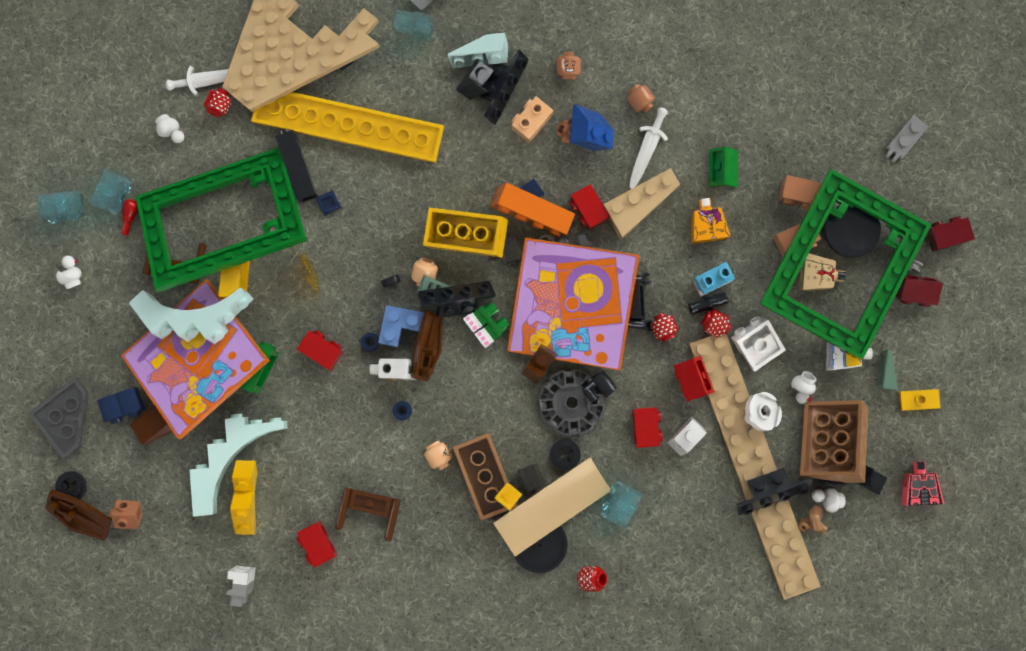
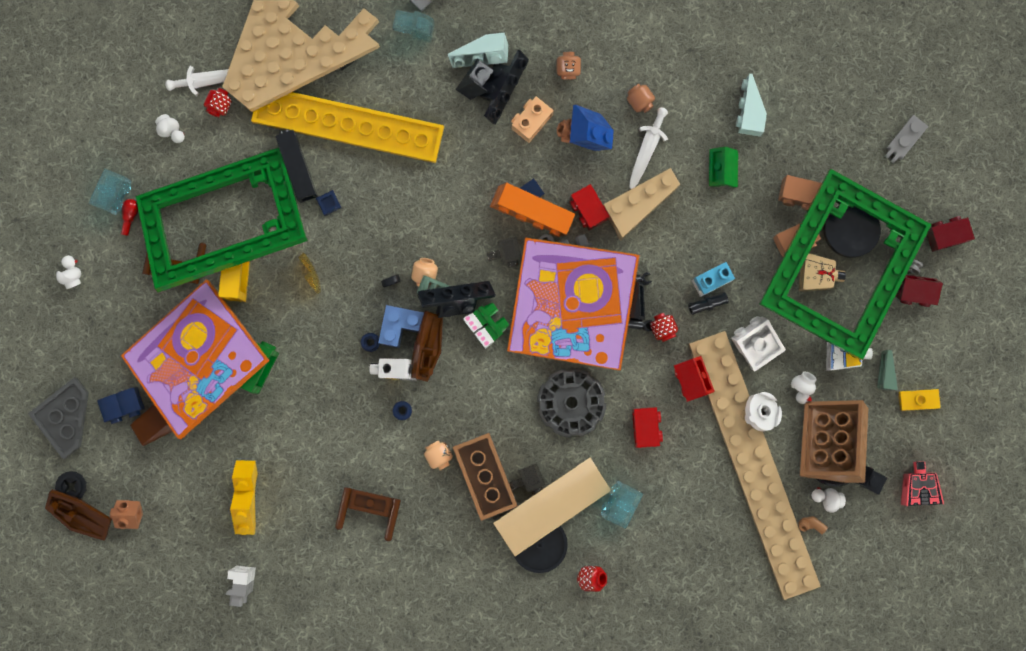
clear light blue brick [38,191,84,223] -> none
light aqua arch [129,288,253,344] -> none
light aqua arch [190,414,288,517] -> none
red brick [296,521,337,568] -> none
red brick [297,330,344,371] -> none
yellow brick [423,207,508,258] -> none
yellow panel [495,482,522,511] -> none
reddish brown slope [521,344,557,384] -> none
black gear [550,439,581,470] -> none
black piece [582,370,617,403] -> none
white torso [667,416,707,456] -> none
light orange torso [691,198,730,244] -> none
red head [701,310,732,338] -> none
black bracket [737,468,812,515] -> none
medium nougat arm [808,505,823,532] -> none
none -> light aqua slope [736,73,767,136]

